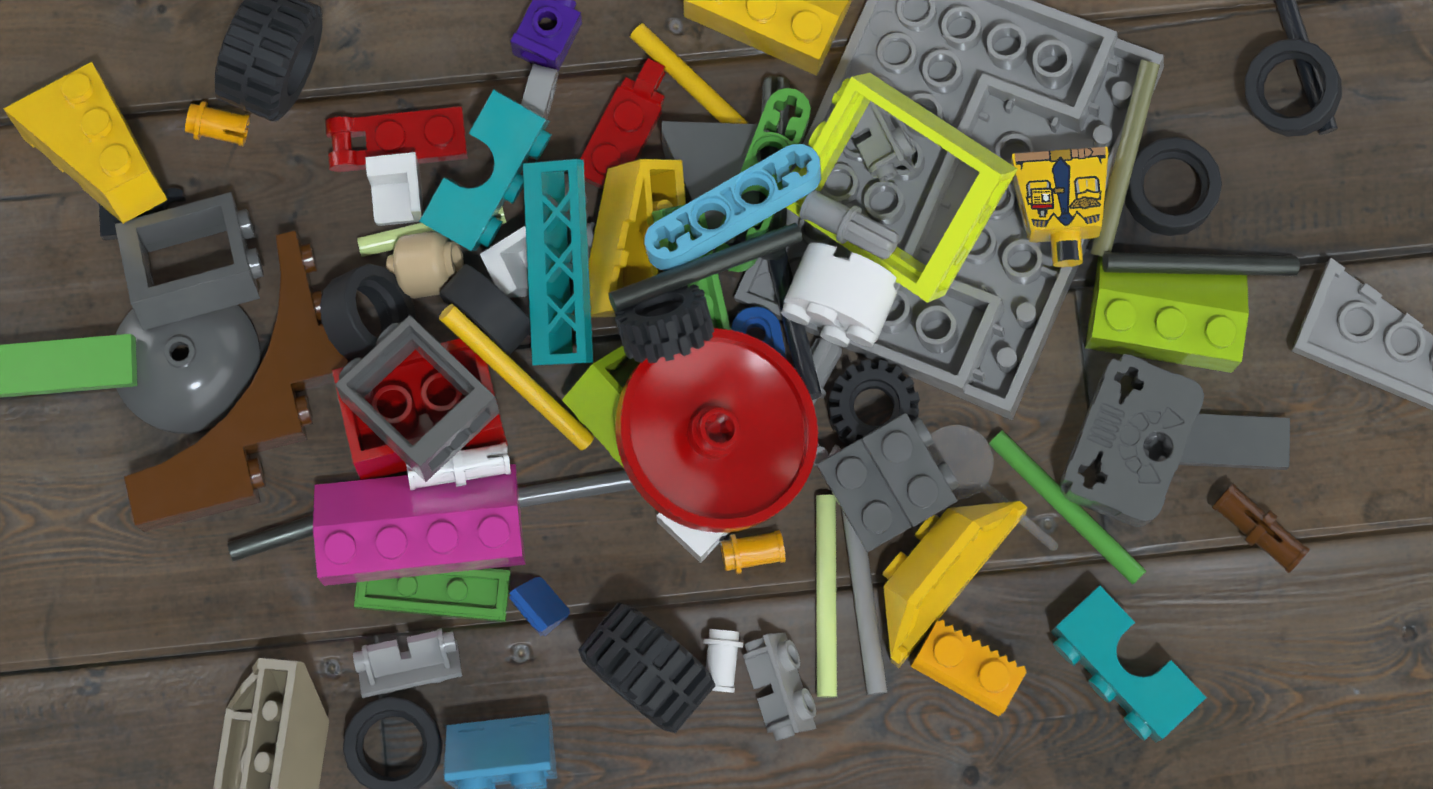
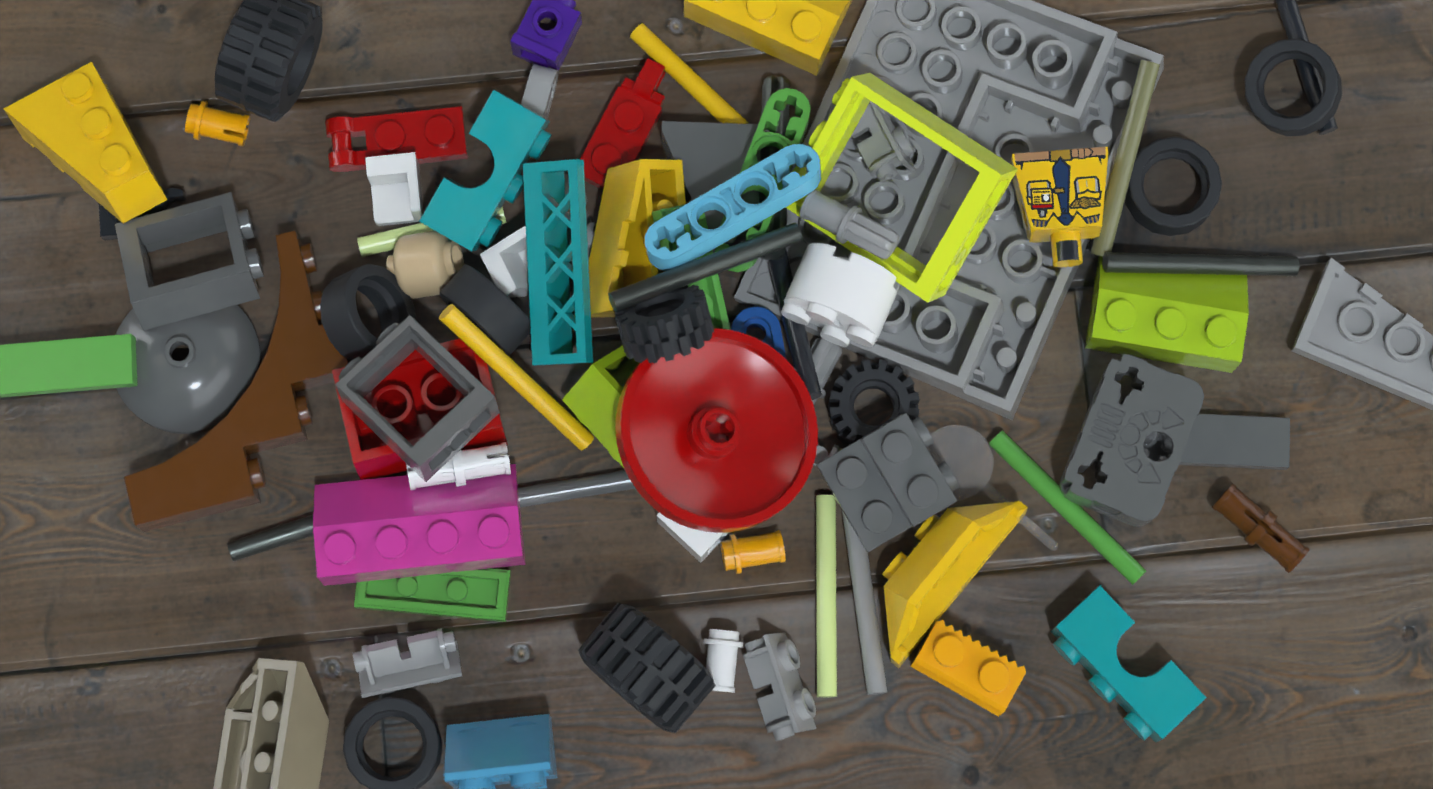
blue slope [509,577,570,637] -> none

